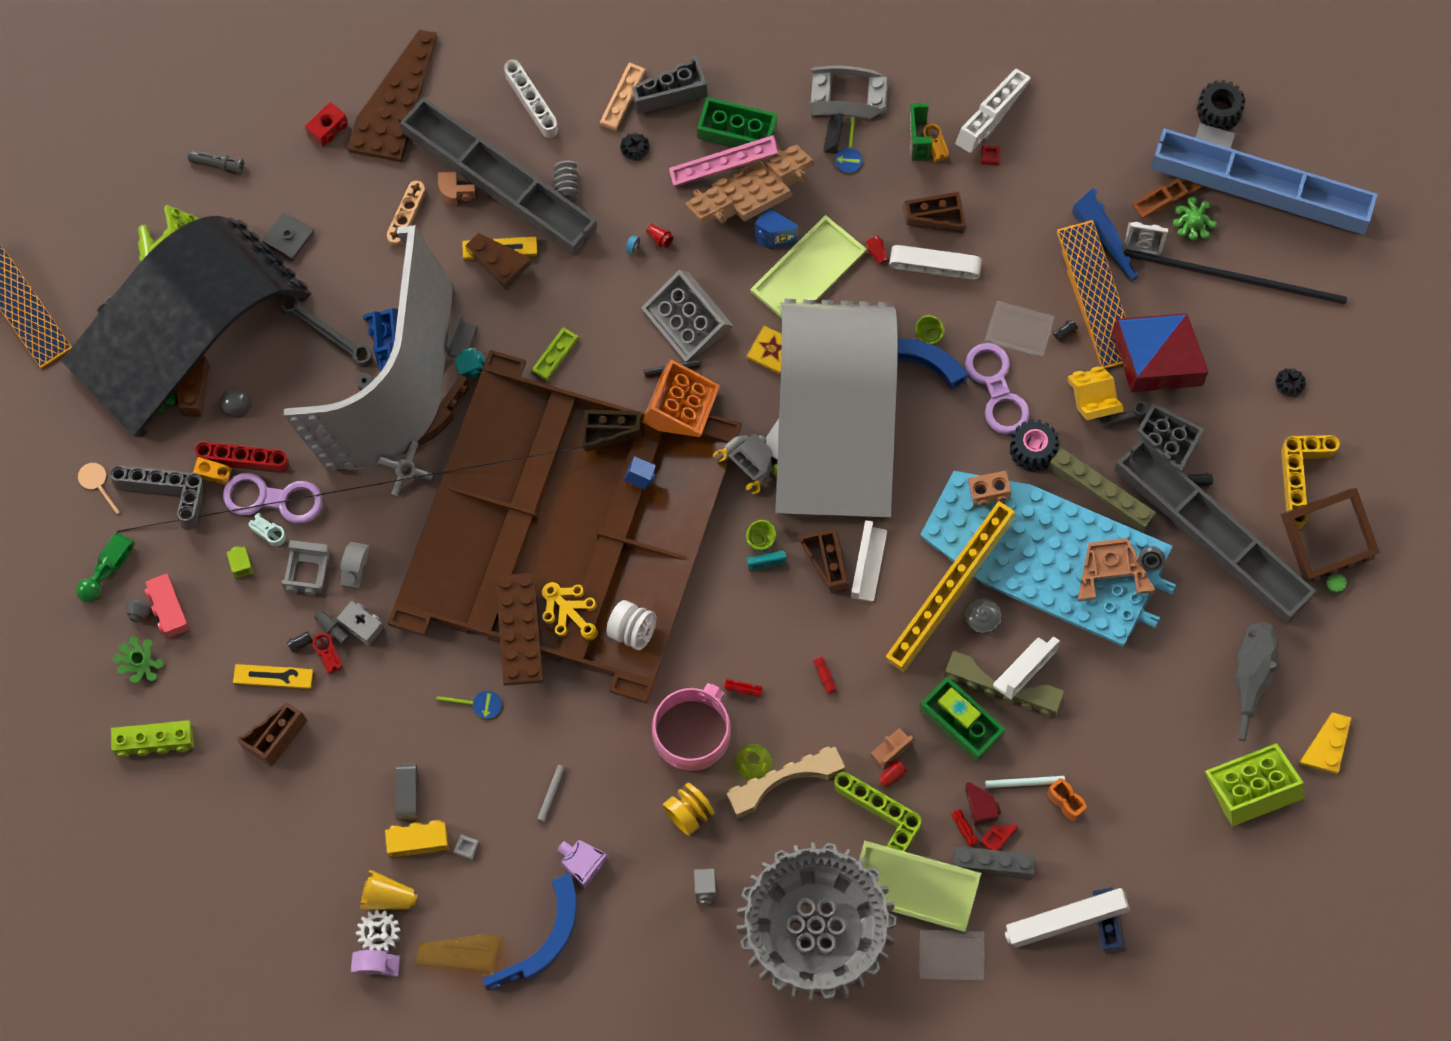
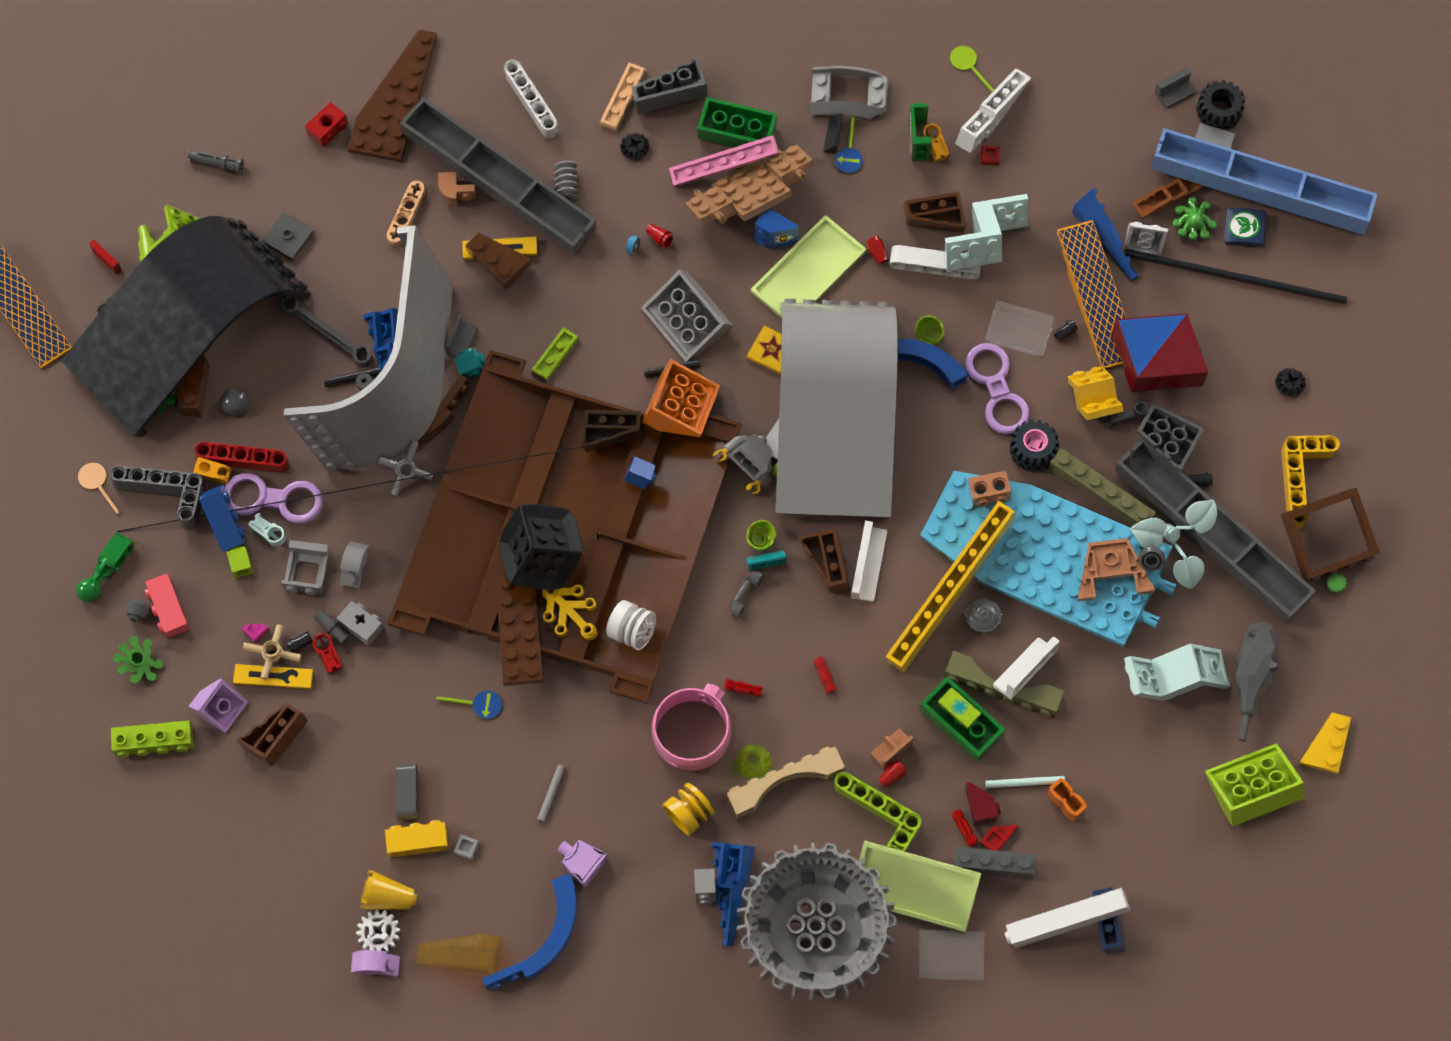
none -> red tile [89,240,122,275]
none -> lavender slope [188,678,249,733]
none -> blue wedge [199,484,246,552]
none -> dark pink tile [241,624,269,643]
none -> tan bar [243,624,301,680]
none -> black bar [324,367,380,387]
none -> black piece [499,504,583,590]
none -> blue wedge [711,842,755,946]
none -> dark grey bar [731,571,764,619]
none -> light aqua bracket [945,194,1029,271]
none -> lime piece [950,46,994,92]
none -> light aqua bracket [1124,643,1231,701]
none -> light aqua plant [1130,499,1217,589]
none -> dark grey panel [1155,67,1197,108]
none -> slope [1224,208,1266,247]

